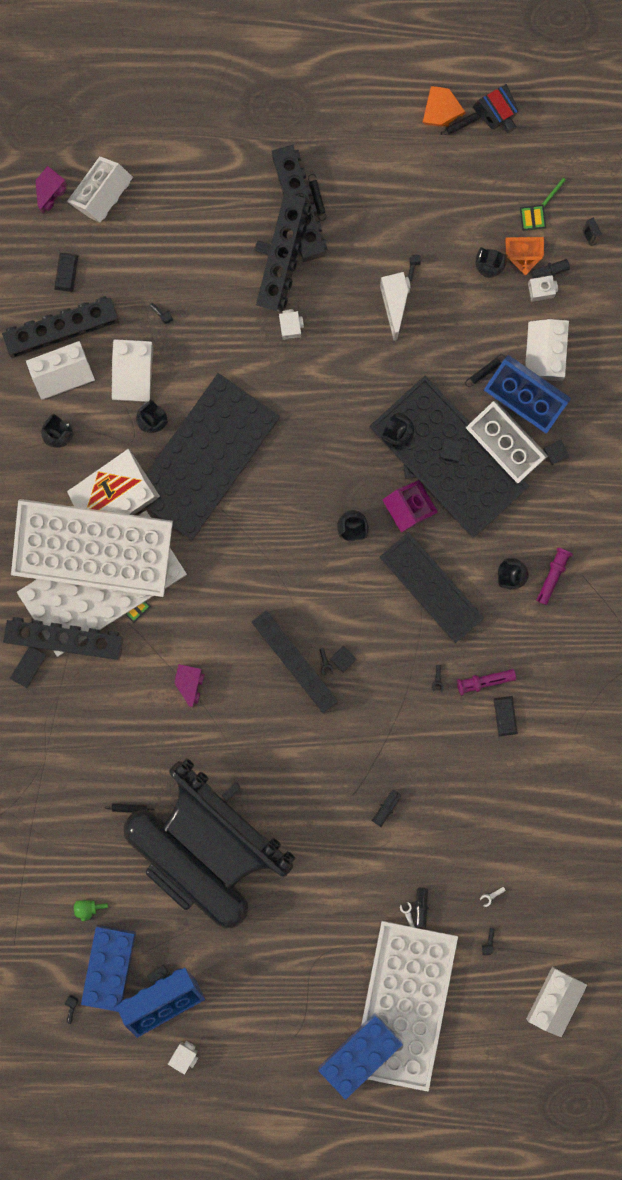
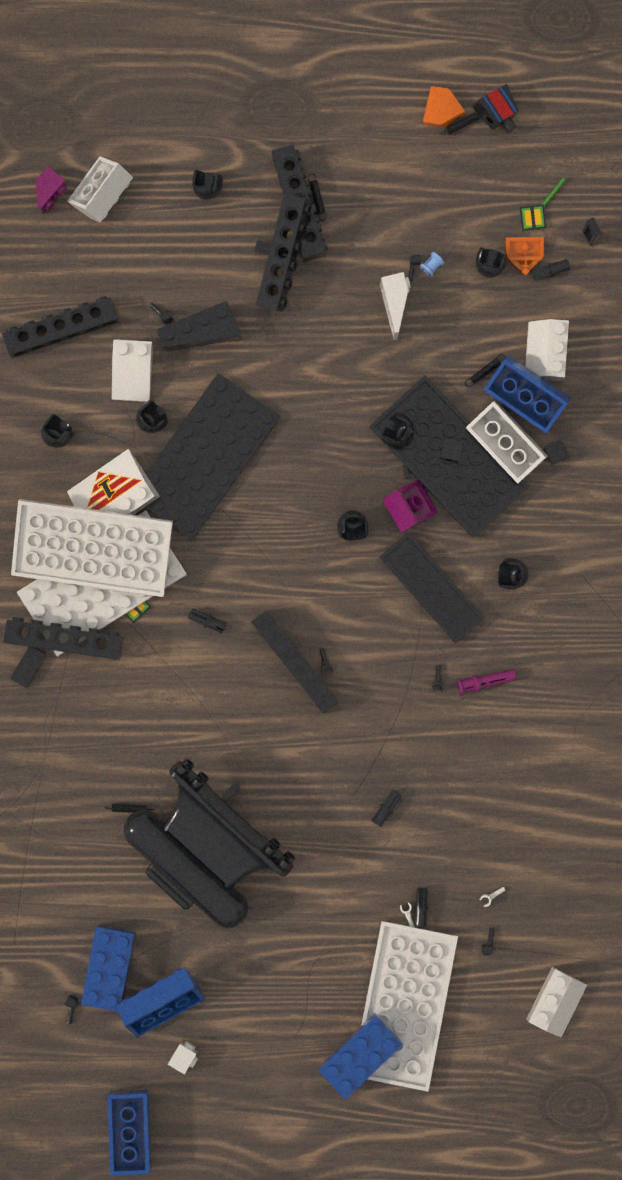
white slope [26,341,95,400] -> none
black tile [54,253,79,292] -> none
bright green piece [74,900,108,921] -> none
black plate [147,965,170,985] -> none
magenta slope [174,664,205,707] -> none
white brick [279,309,304,340] -> none
black tile [330,646,357,673] -> none
black tile [494,696,518,737] -> none
white brick [528,276,558,302] -> none
magenta pin [536,547,573,605] -> none
none -> blue brick [107,1090,152,1176]
none -> black wedge [156,301,242,351]
none -> black axle [188,609,227,634]
none -> black hair [192,169,223,200]
none -> light blue bush [420,252,445,277]

